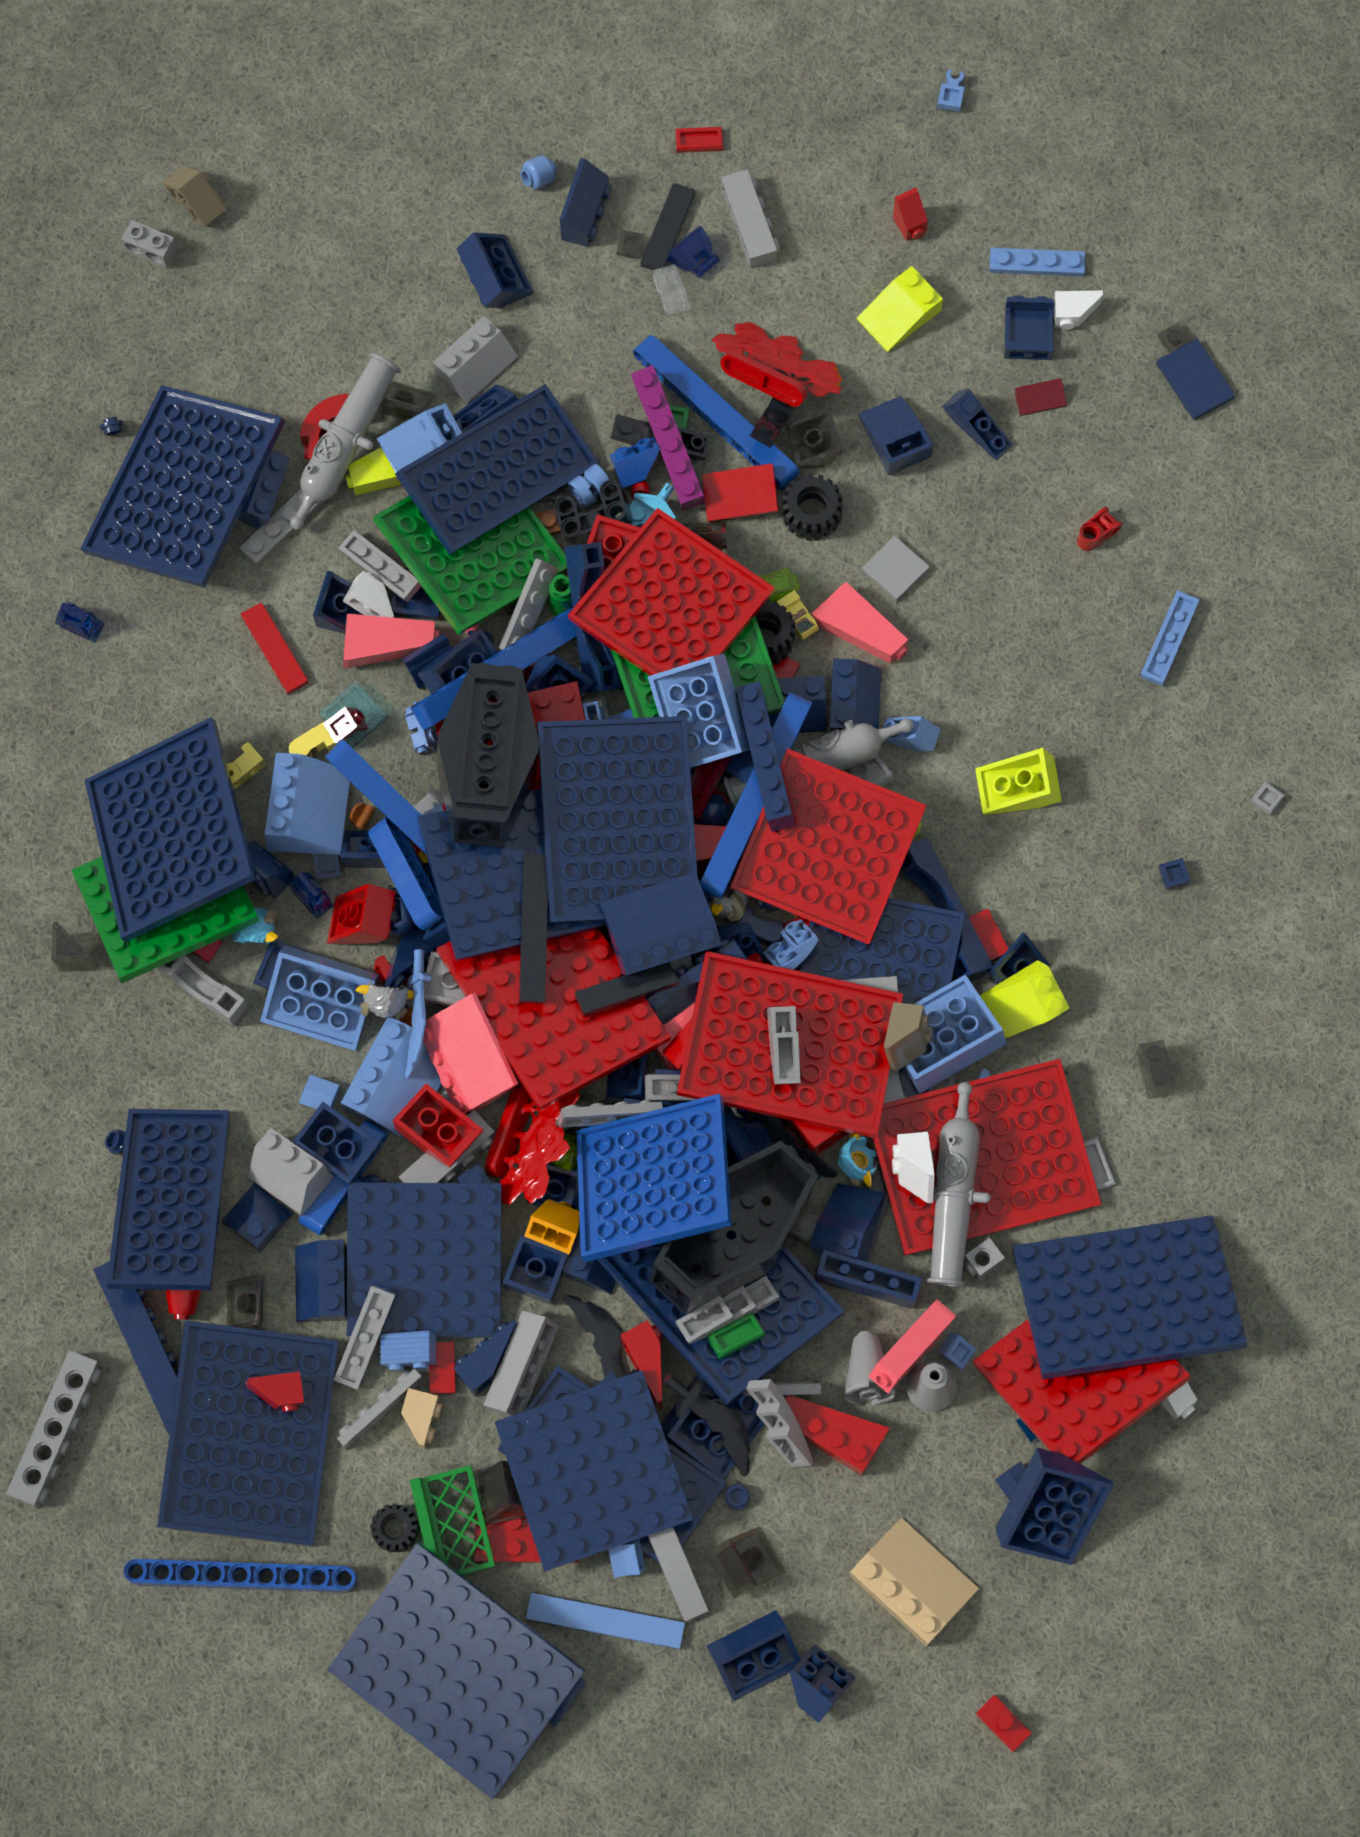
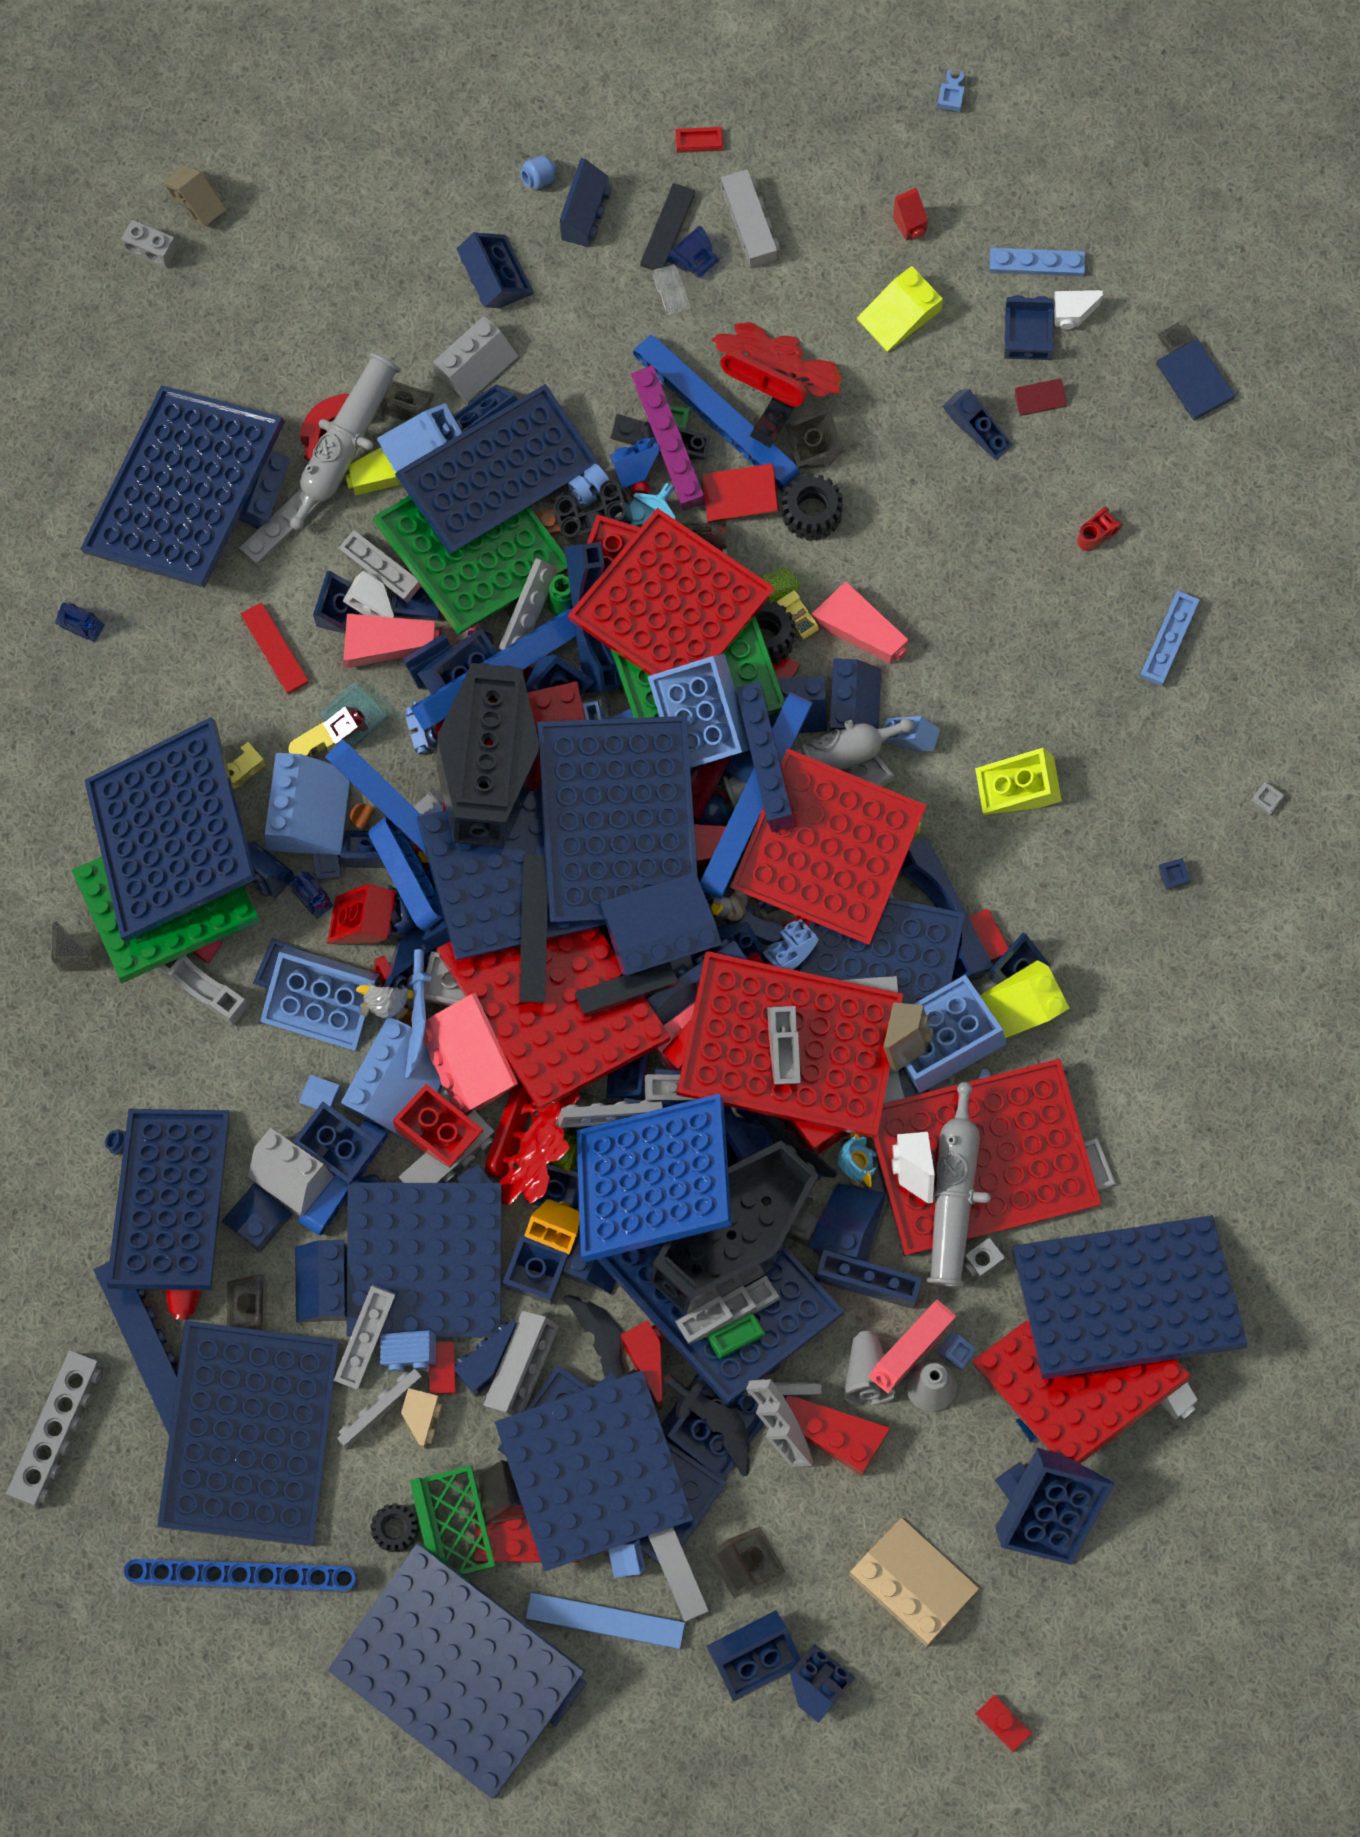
dark blue plate [100,417,124,436] -> none
medium azure hair [232,906,278,944] -> none
red slope [246,1372,304,1412] -> none
clear smoke plate [617,230,645,259] -> none
dark blue plate [724,1484,750,1510] -> none
dark blue slope [858,396,933,476] -> none
light grey tile [861,536,930,602] -> none
clear smoke brick [1137,1039,1175,1099] -> none

